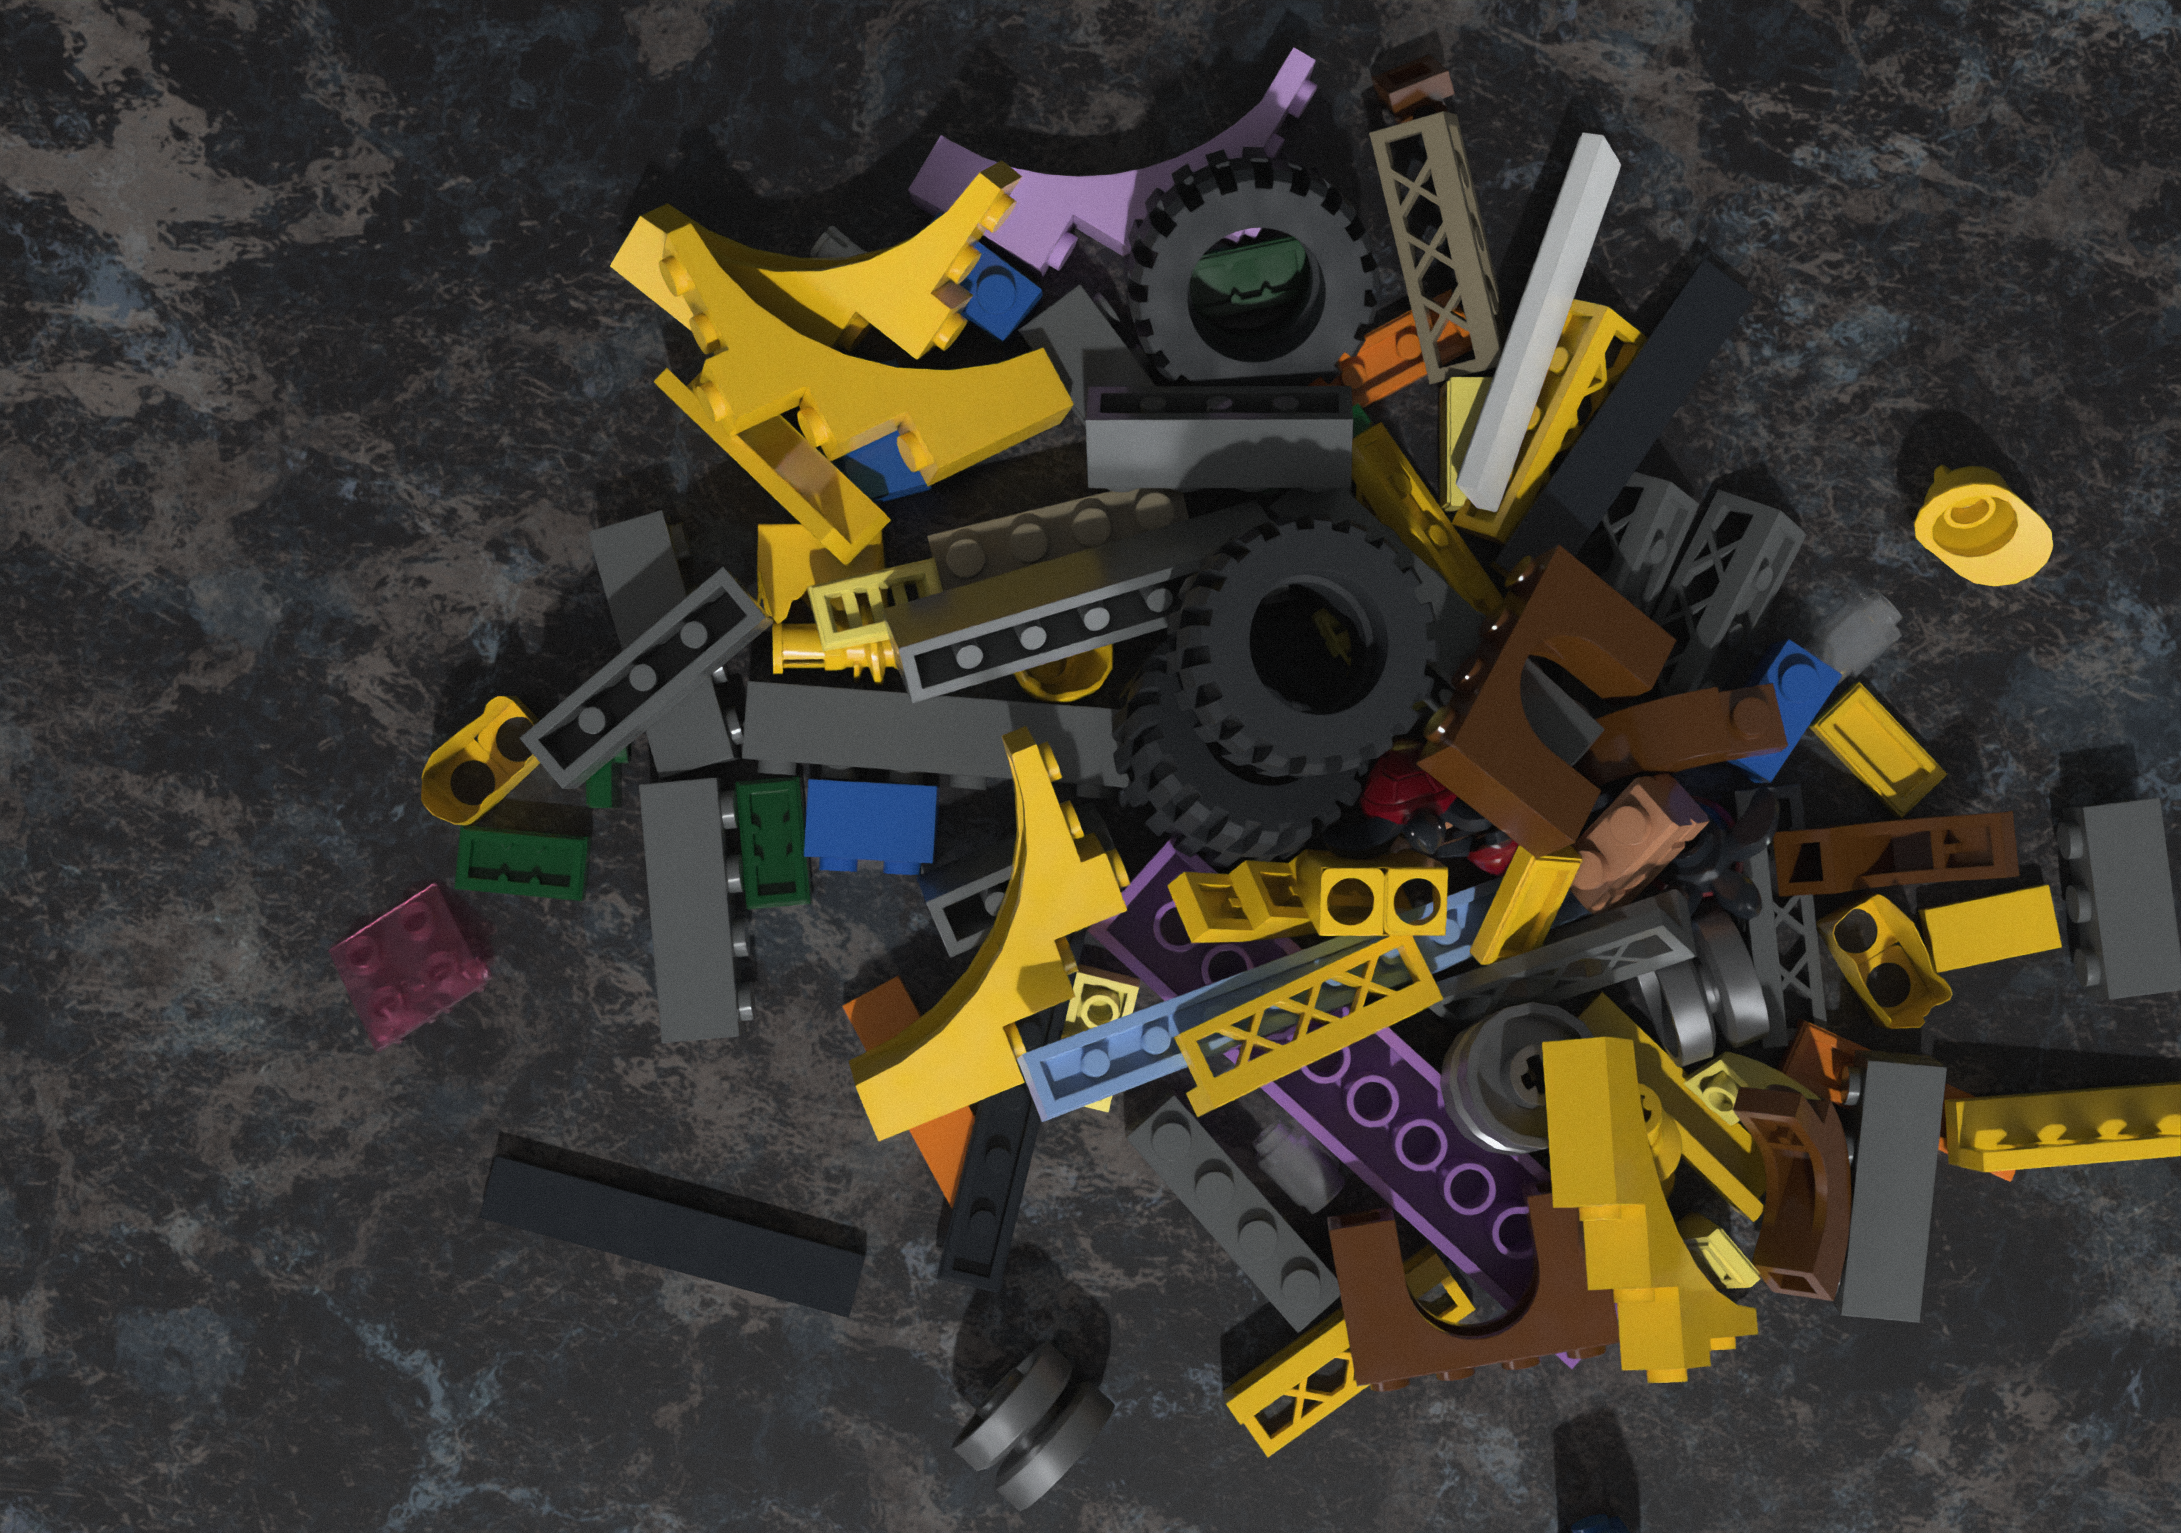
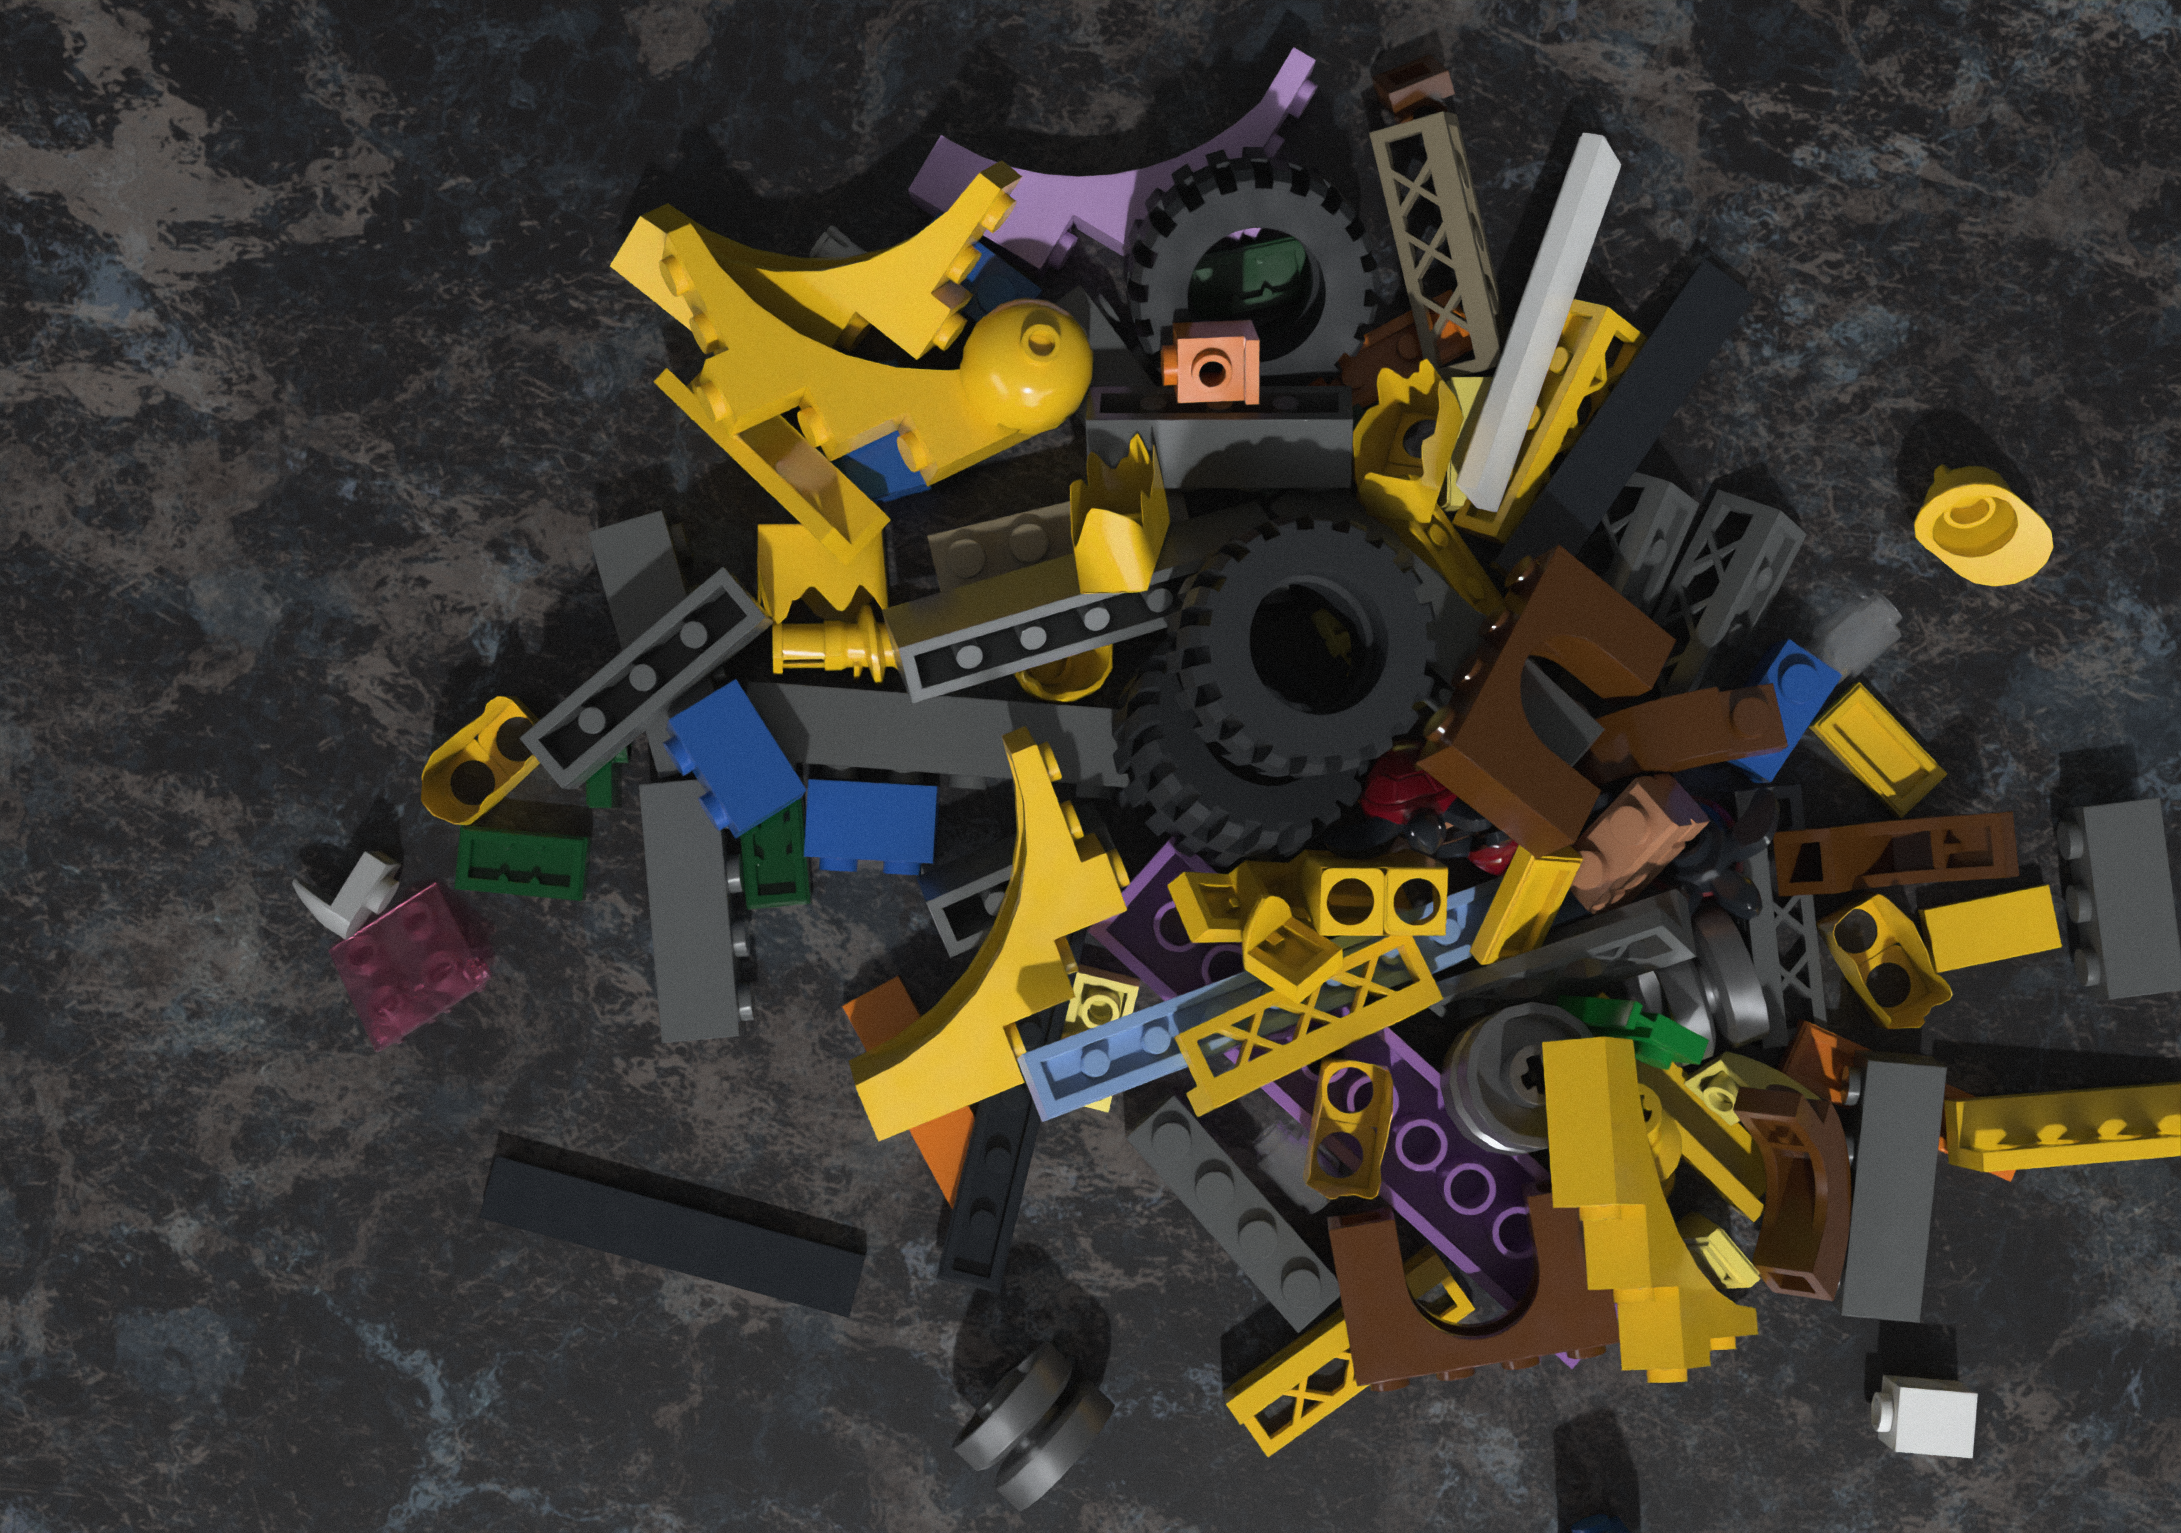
light yellow slope [807,558,943,651] -> none
none -> light grey plate [292,851,401,940]
none -> blue brick [663,679,806,839]
none -> yellow cylinder [960,298,1093,435]
none -> yellow piece [1070,433,1170,594]
none -> orange brick [1161,320,1259,405]
none -> yellow plate [1242,894,1343,1004]
none -> yellow piece [1303,1057,1393,1199]
none -> yellow piece [1353,358,1464,523]
none -> green plate [1555,995,1709,1070]
none -> white brick [1871,1375,1978,1458]

